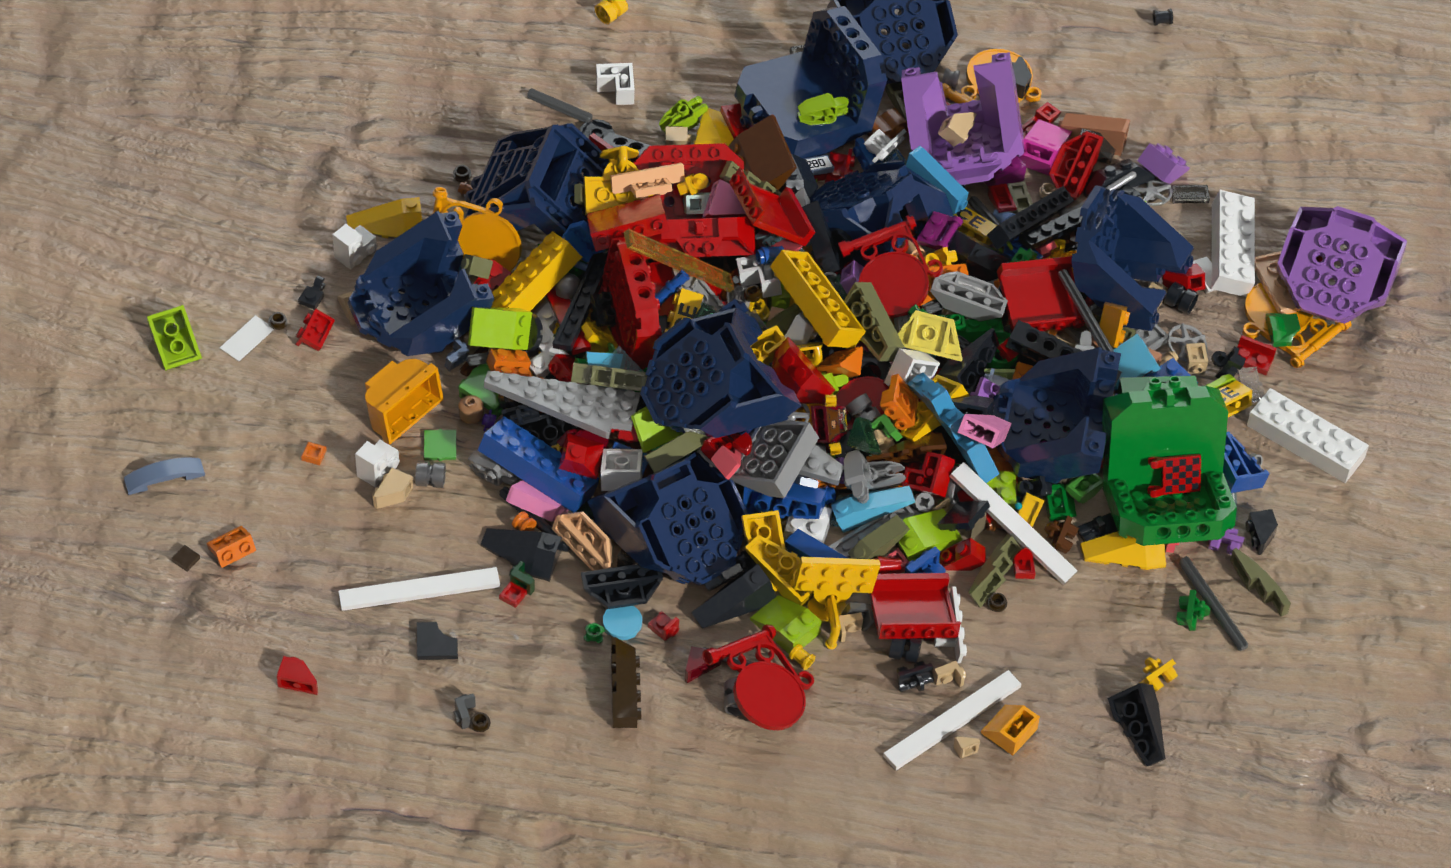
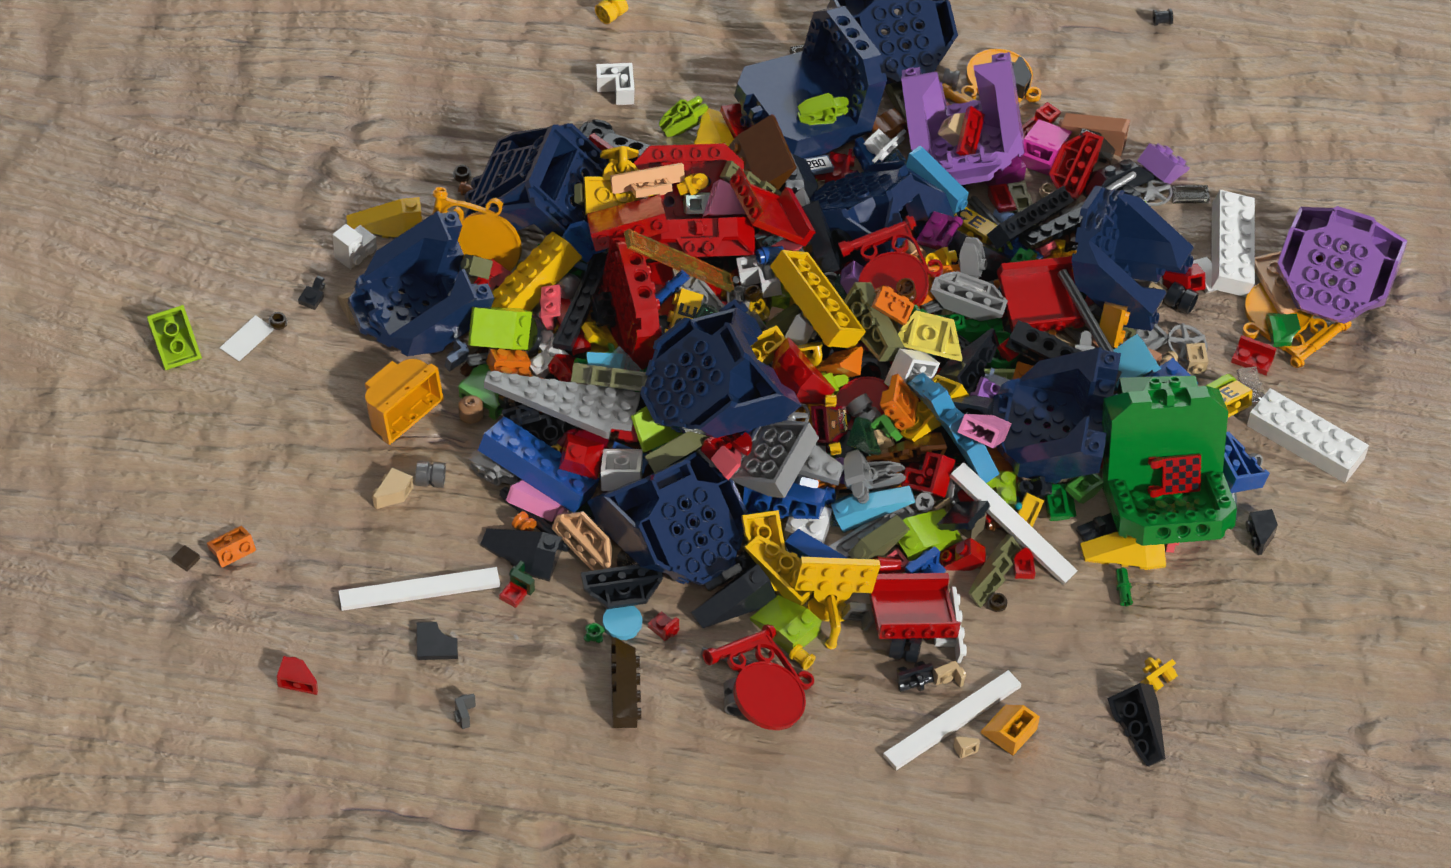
sand blue slope [124,457,205,495] -> none
red bracket [295,309,335,352] -> none
orange tile [301,442,327,465] -> none
white brick [355,440,400,488] -> none
bright green piece [424,428,456,461] -> none
dark brown plate [470,712,491,732] -> none
dark purple plate [481,409,496,431] -> none
dark grey axle [527,88,593,123] -> none
tan brick [665,127,691,145] -> none
dark red slope [685,646,721,683] -> none
tan bracket [839,612,863,642] -> none
reddish brown hips [1044,515,1079,554] -> none
green hips [1176,590,1210,631] -> none
dark grey axle [1179,556,1248,651] -> none
medium lavender hips [1208,528,1245,555] -> none
black hips [1211,346,1246,379] -> none
olive slope [1230,548,1291,616] -> none
none -> coral bracket [539,284,561,331]
none -> orange bracket [871,285,915,325]
none -> reddish brown wheel [896,278,917,302]
none -> red plate [956,106,985,156]
none -> light grey hinge [958,237,987,279]
none -> green axle [1116,567,1133,607]

